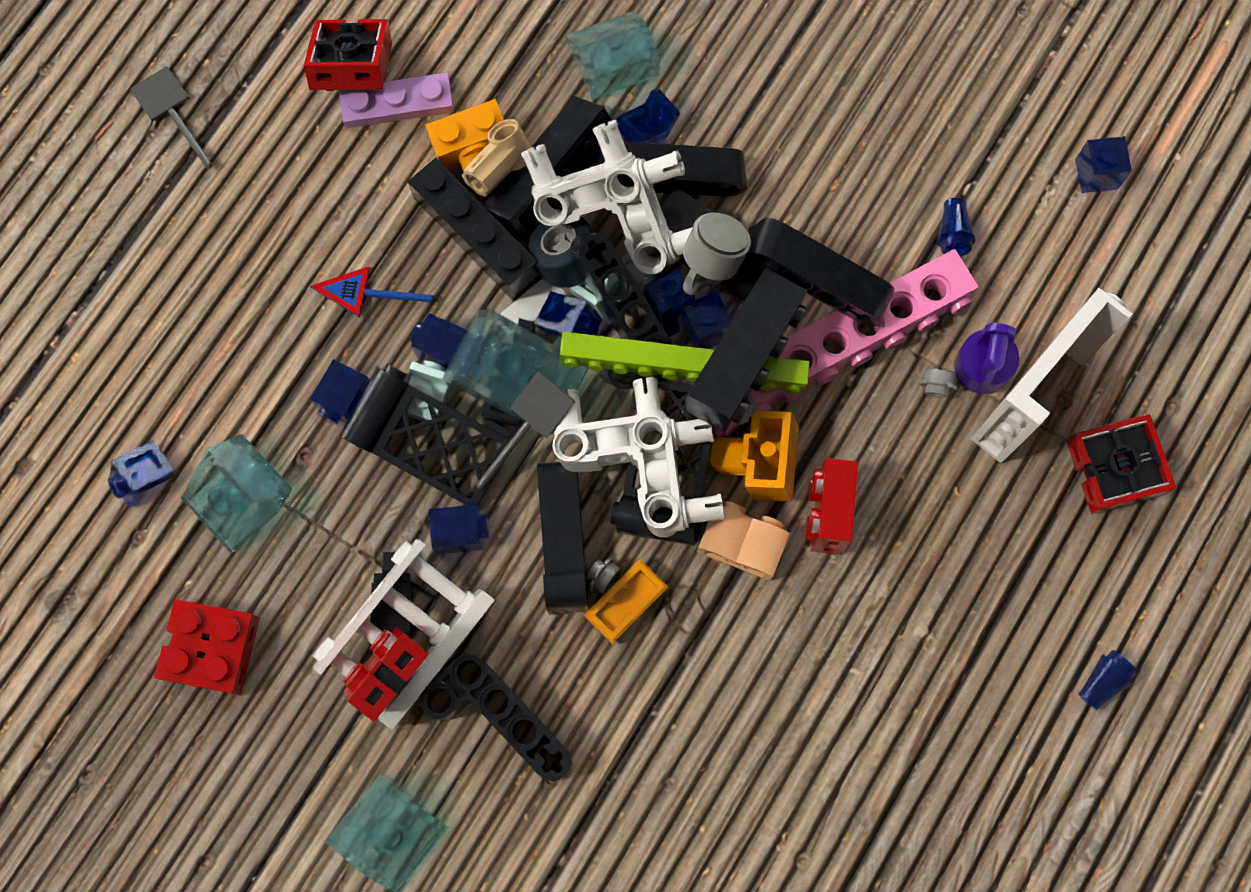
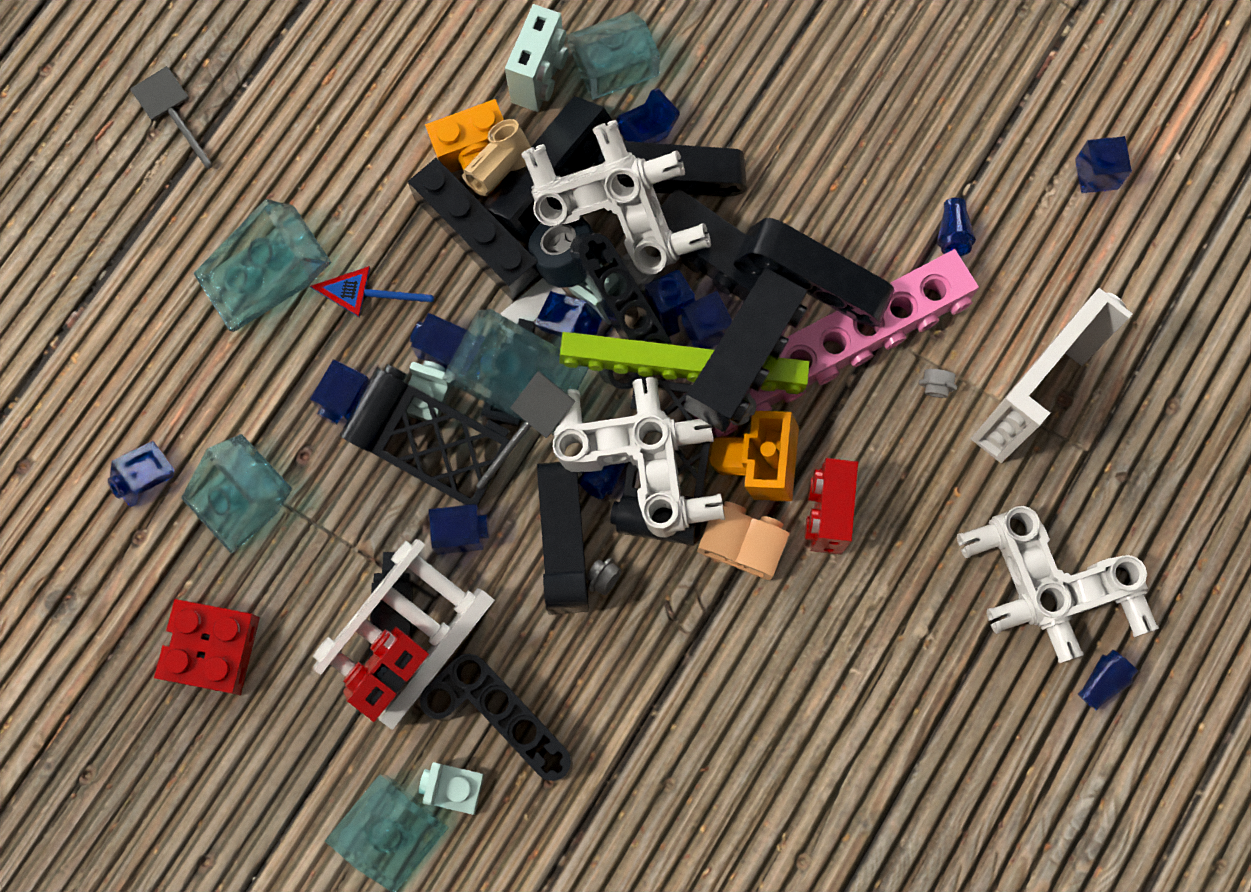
piece [303,19,392,91] -> none
lavender plate [339,72,454,129] -> none
light orange plate [584,559,668,645] -> none
piece [683,213,751,295] -> none
dark purple piece [954,323,1019,394] -> none
piece [1066,414,1177,515] -> none
none -> clear light blue slope [193,199,332,332]
none -> light aqua bracket [419,762,485,815]
none -> light aqua piece [505,4,568,112]
none -> clear blue cone [578,463,626,499]
none -> white pin [957,506,1159,663]

